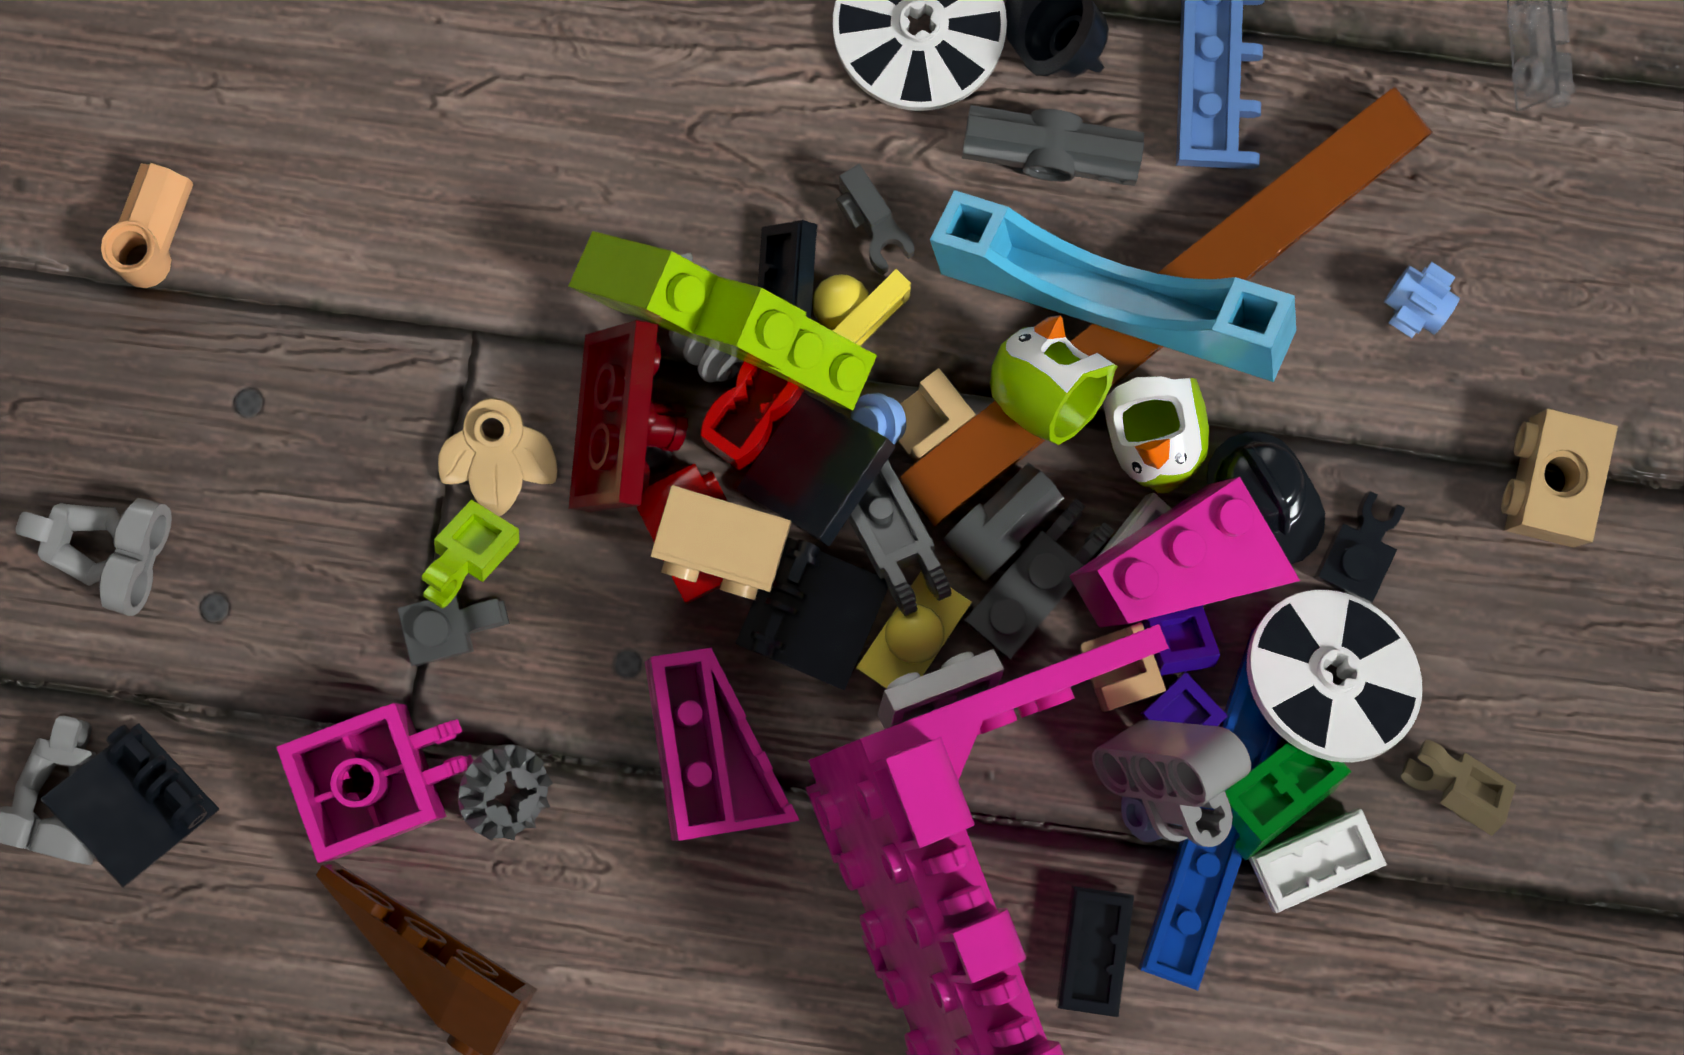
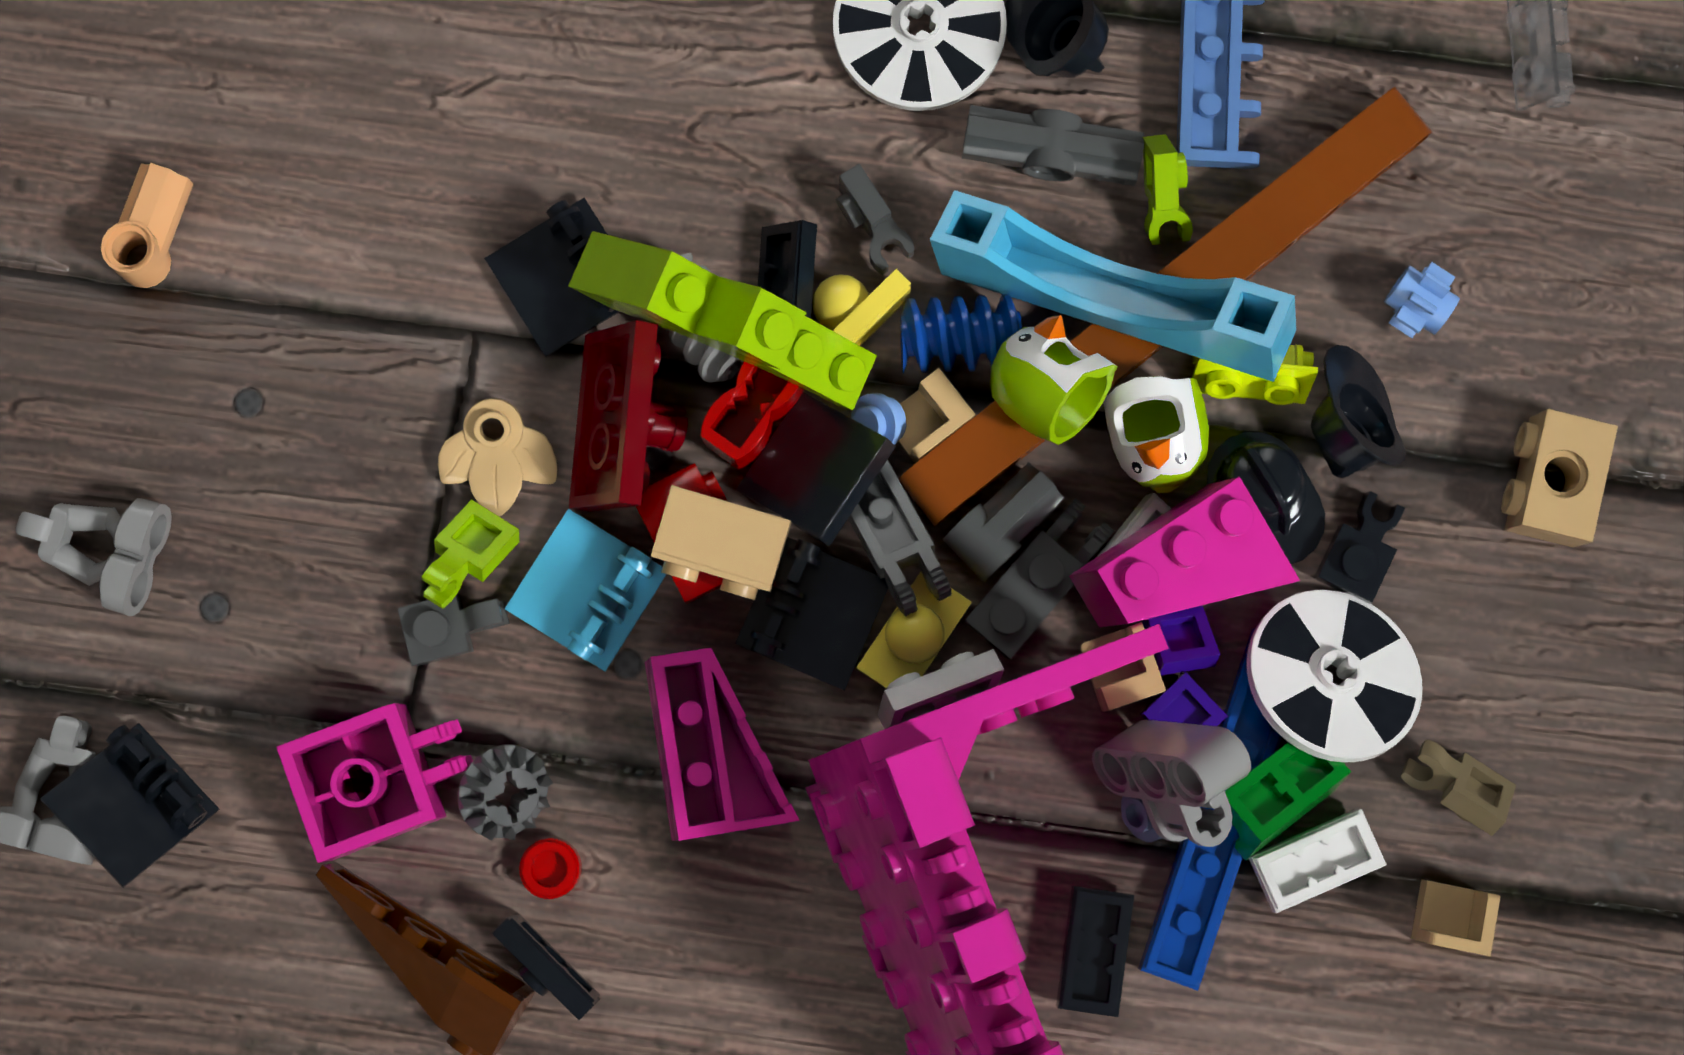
none -> black hinge [484,197,619,357]
none -> black plate [492,914,600,1020]
none -> medium azure hinge [505,508,667,672]
none -> red tile [519,838,582,899]
none -> blue piece [900,294,1022,374]
none -> lime plate [1143,134,1193,245]
none -> neon yellow hinge [1192,344,1318,405]
none -> black piece [1310,345,1406,478]
none -> tan panel [1411,879,1500,957]

